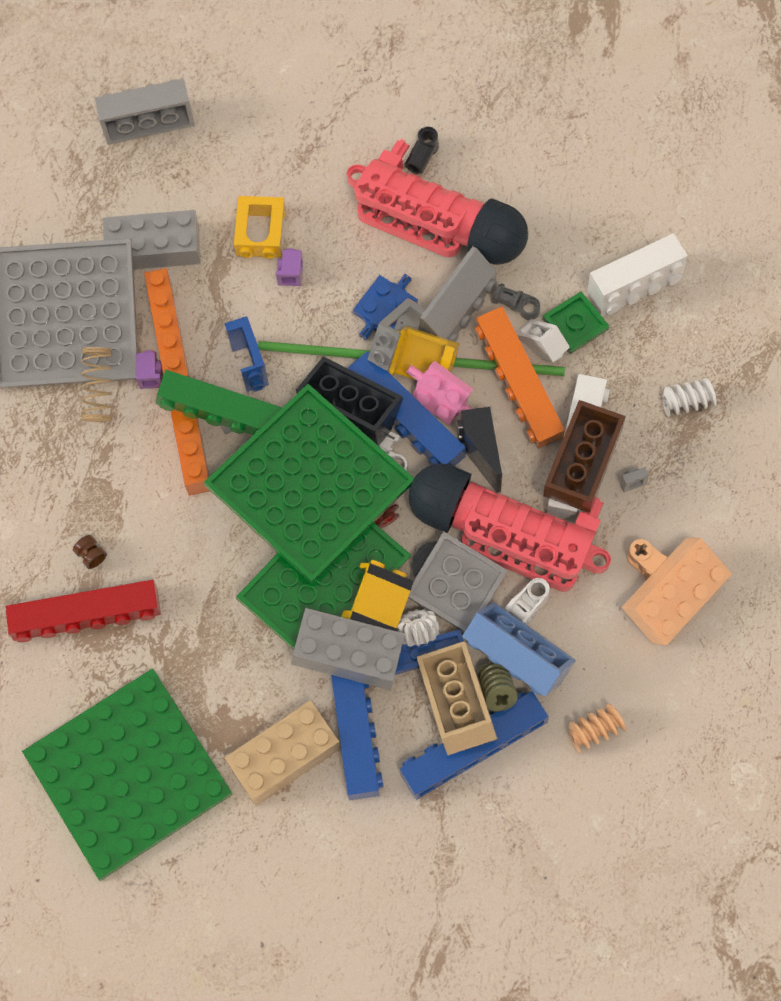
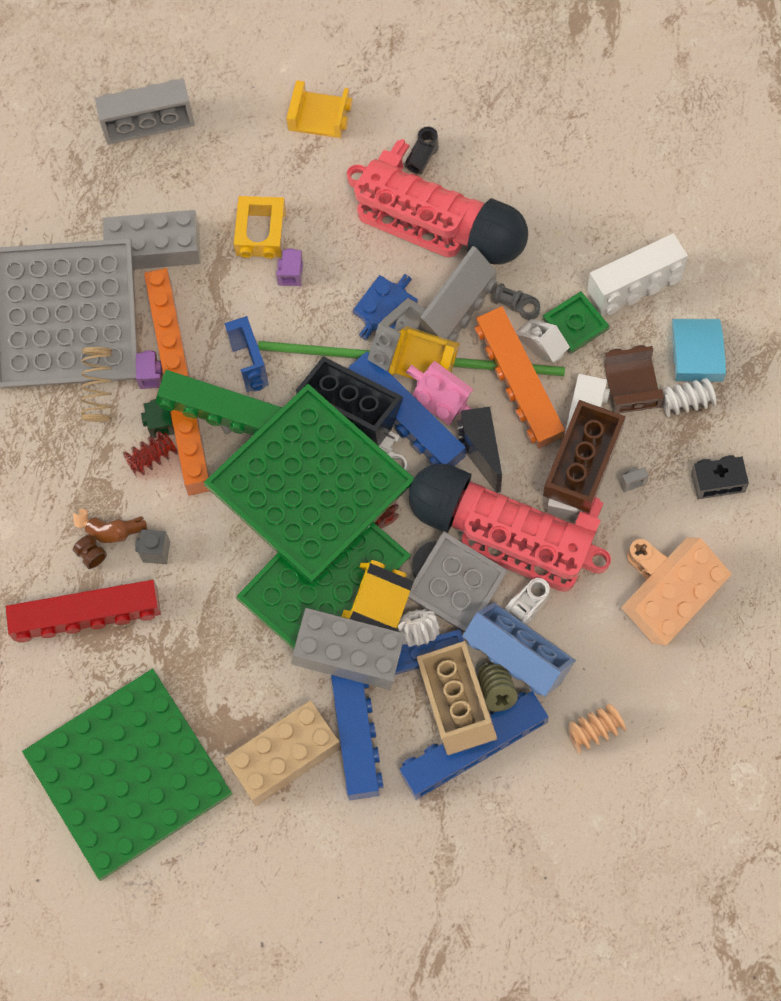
none -> dark orange arm [73,509,147,543]
none -> clear red piece [123,431,178,478]
none -> dark grey brick [135,530,170,564]
none -> dark green brick [141,399,175,439]
none -> yellow panel [286,80,353,139]
none -> reddish brown panel [603,345,664,414]
none -> medium azure slope [672,319,726,382]
none -> black brick [691,455,749,500]

